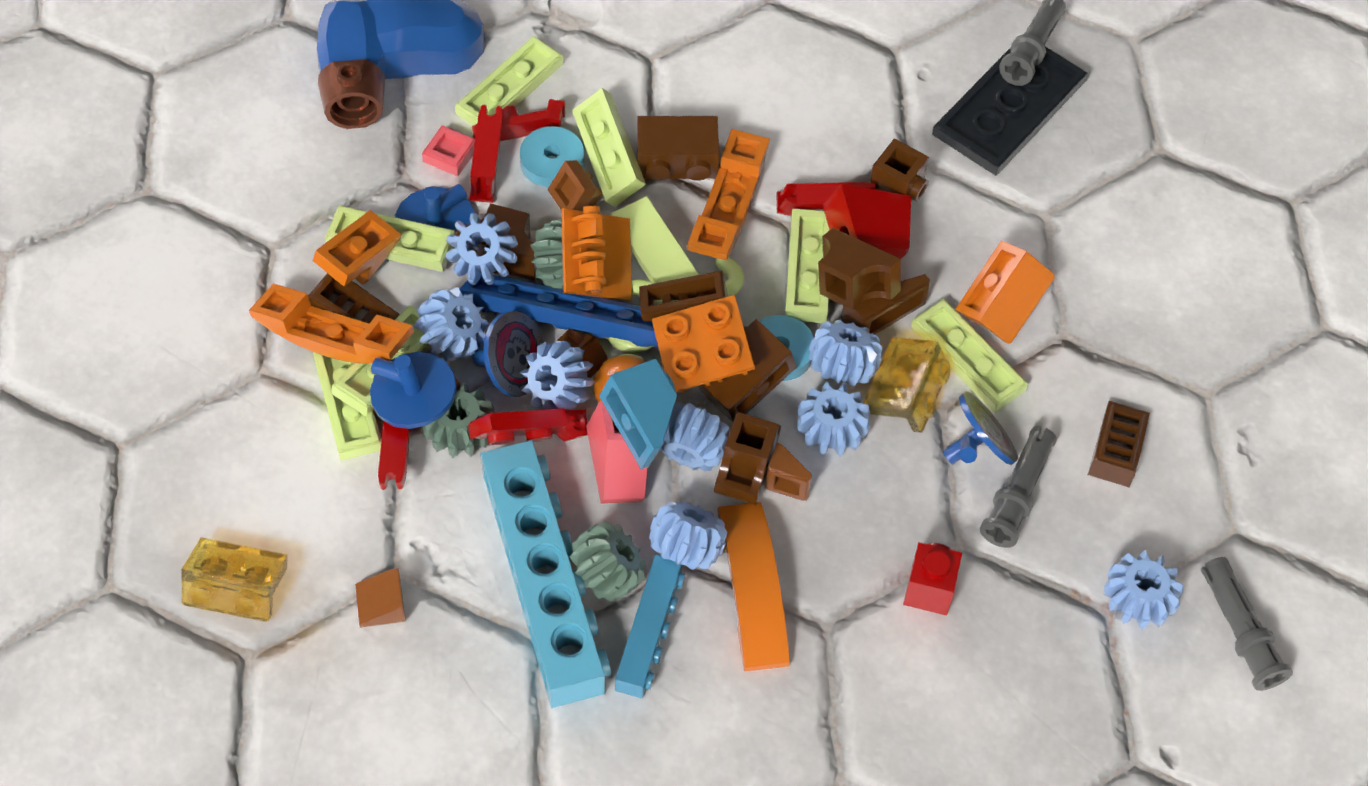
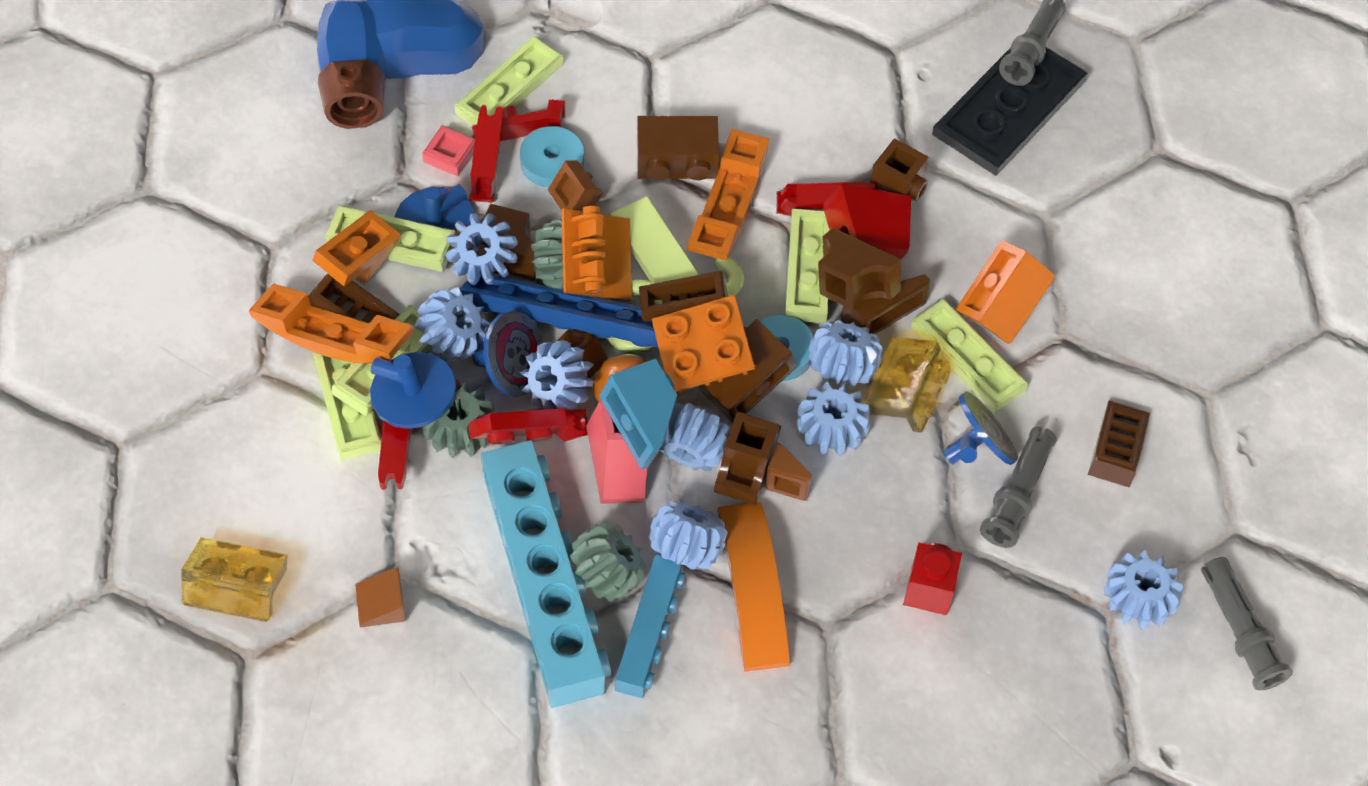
yellowish green plate [572,88,646,207] -> none

